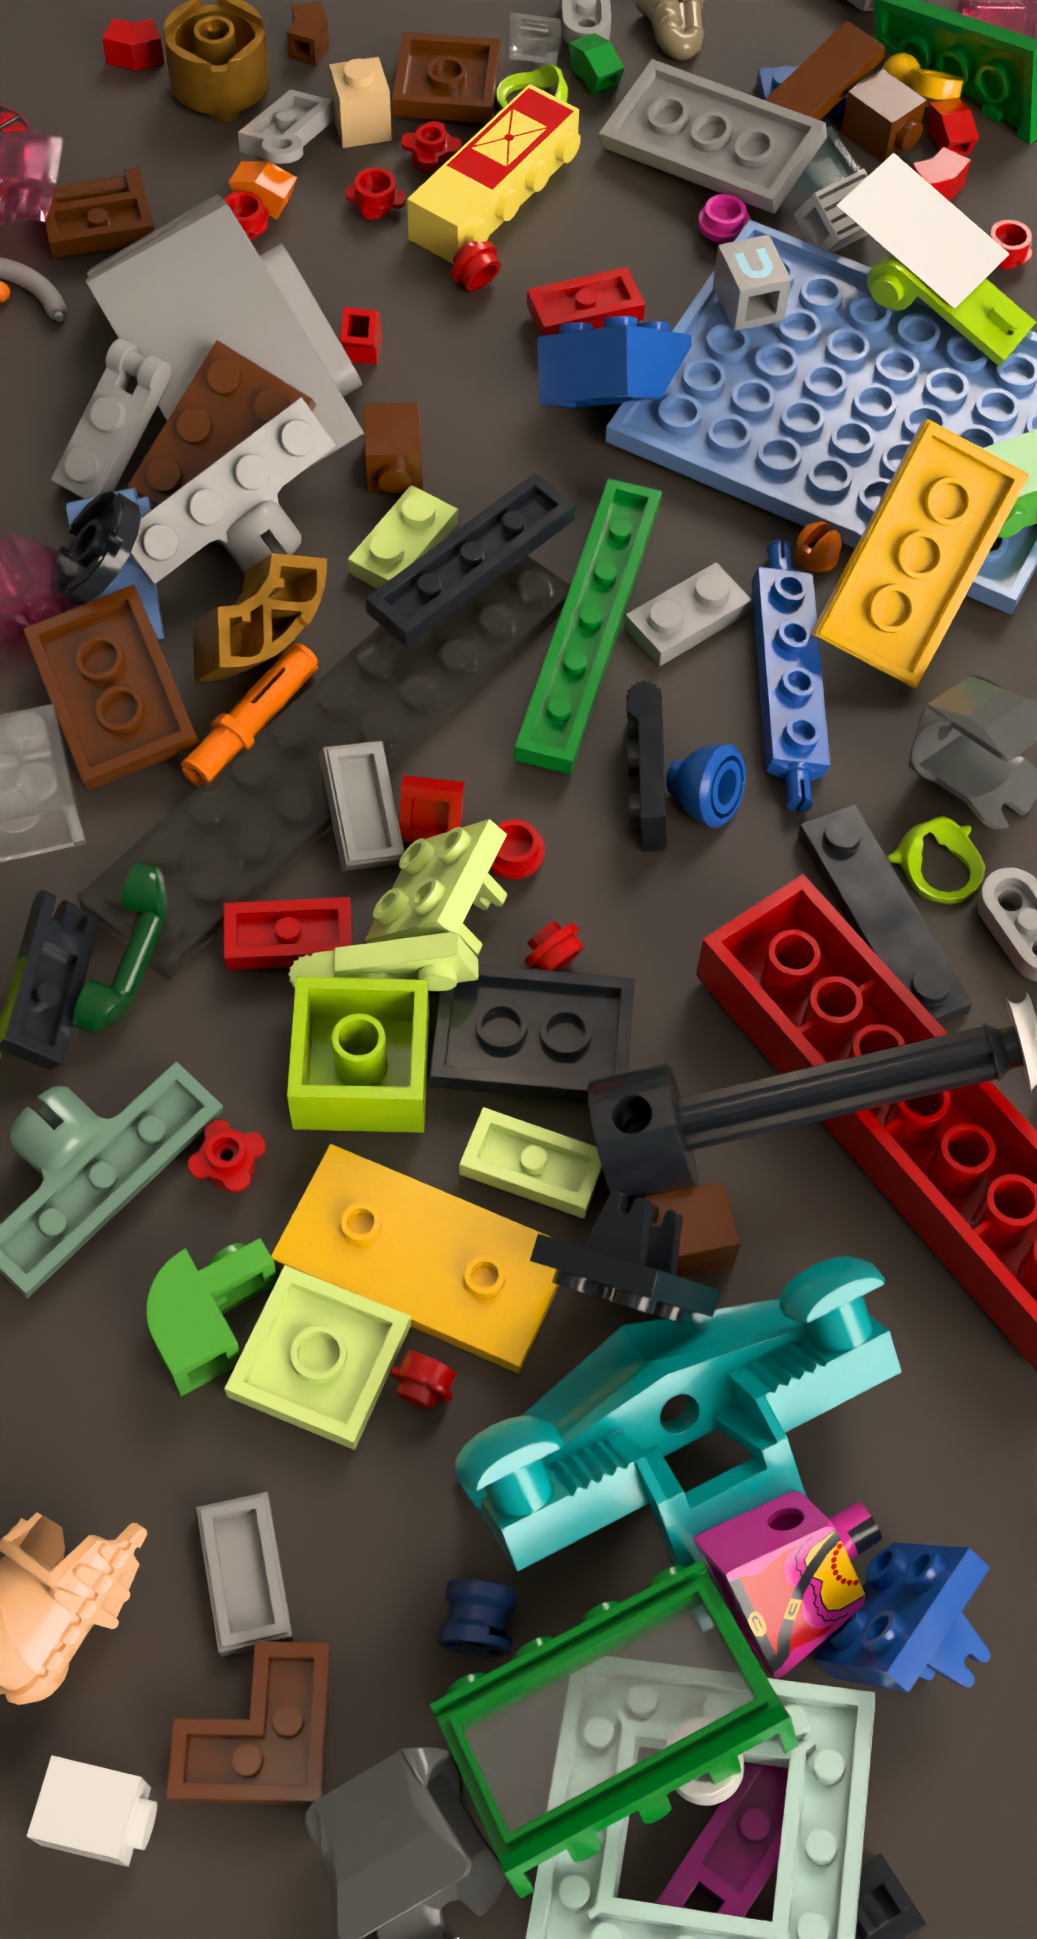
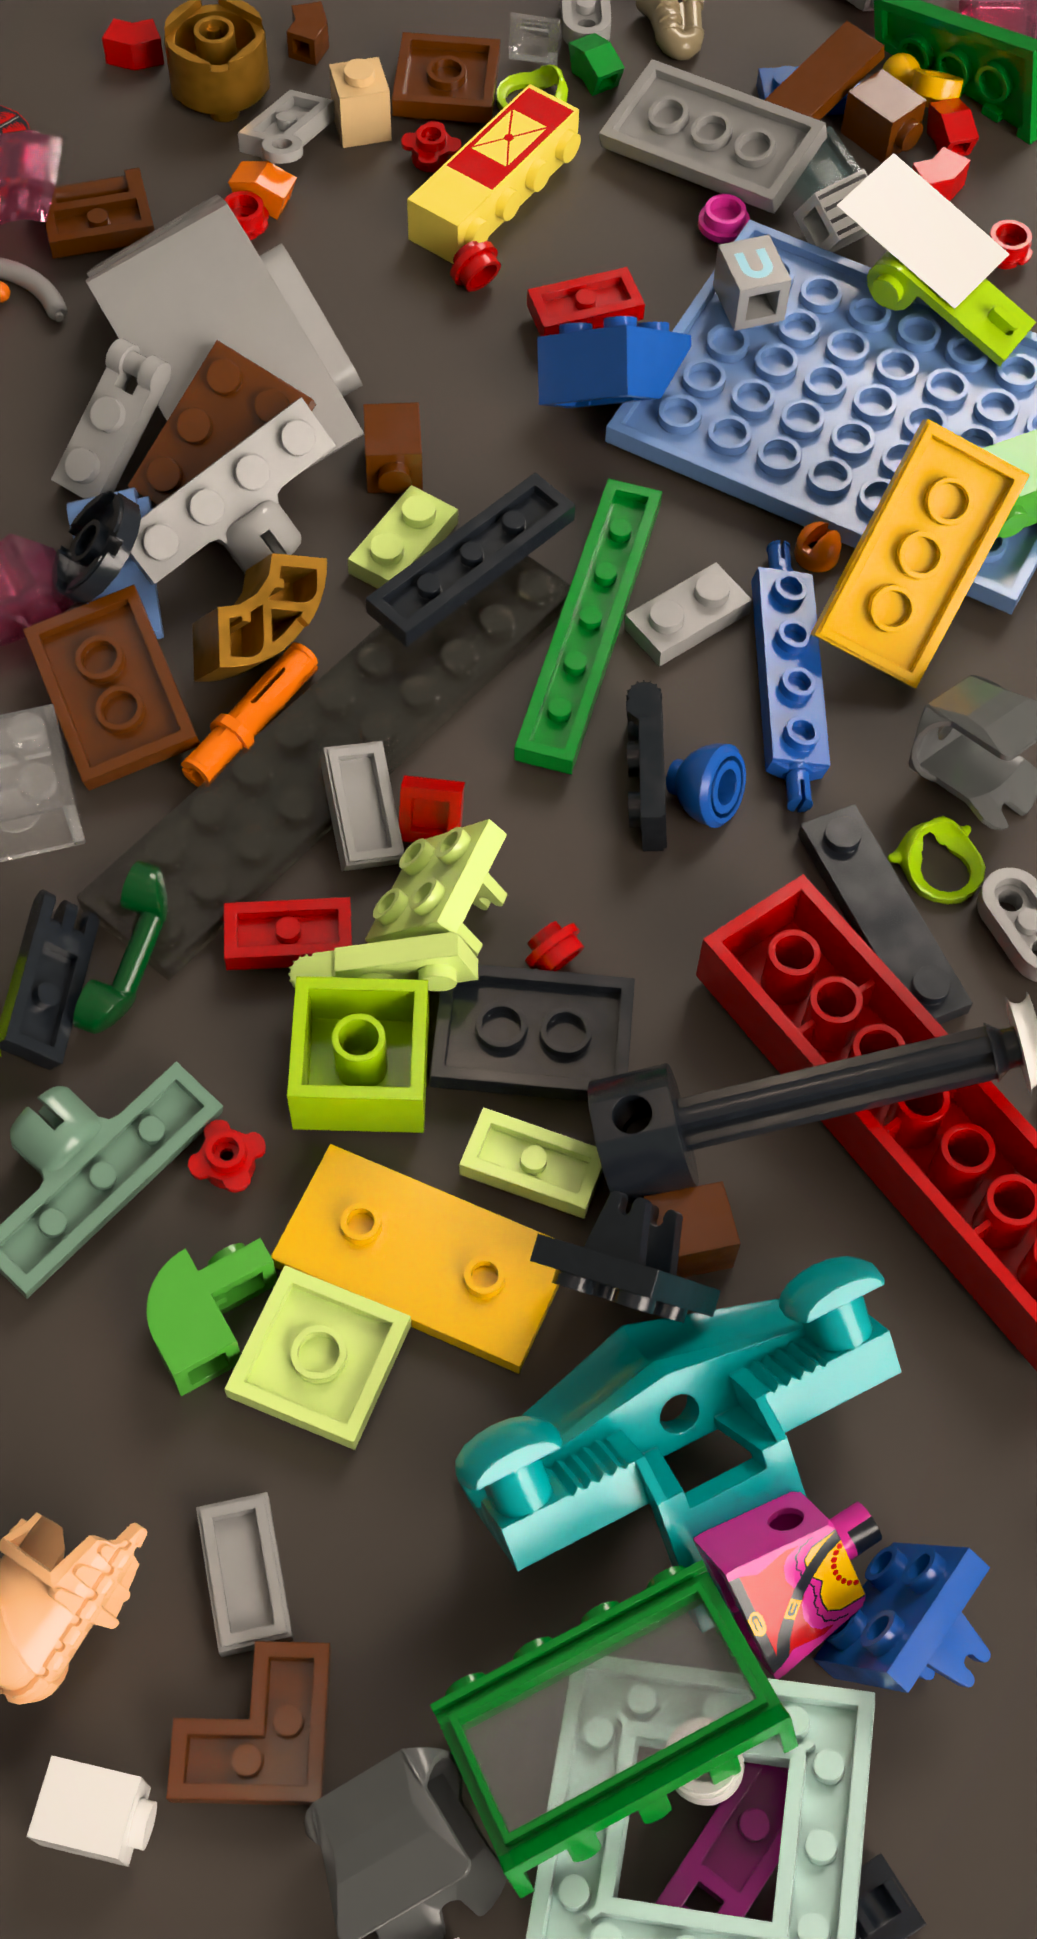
red piece [340,307,382,365] -> none
red plate [345,168,406,220] -> none
red plate [389,1350,457,1411] -> none
dark blue wheel [438,1579,519,1657] -> none
red plate [490,819,545,880] -> none

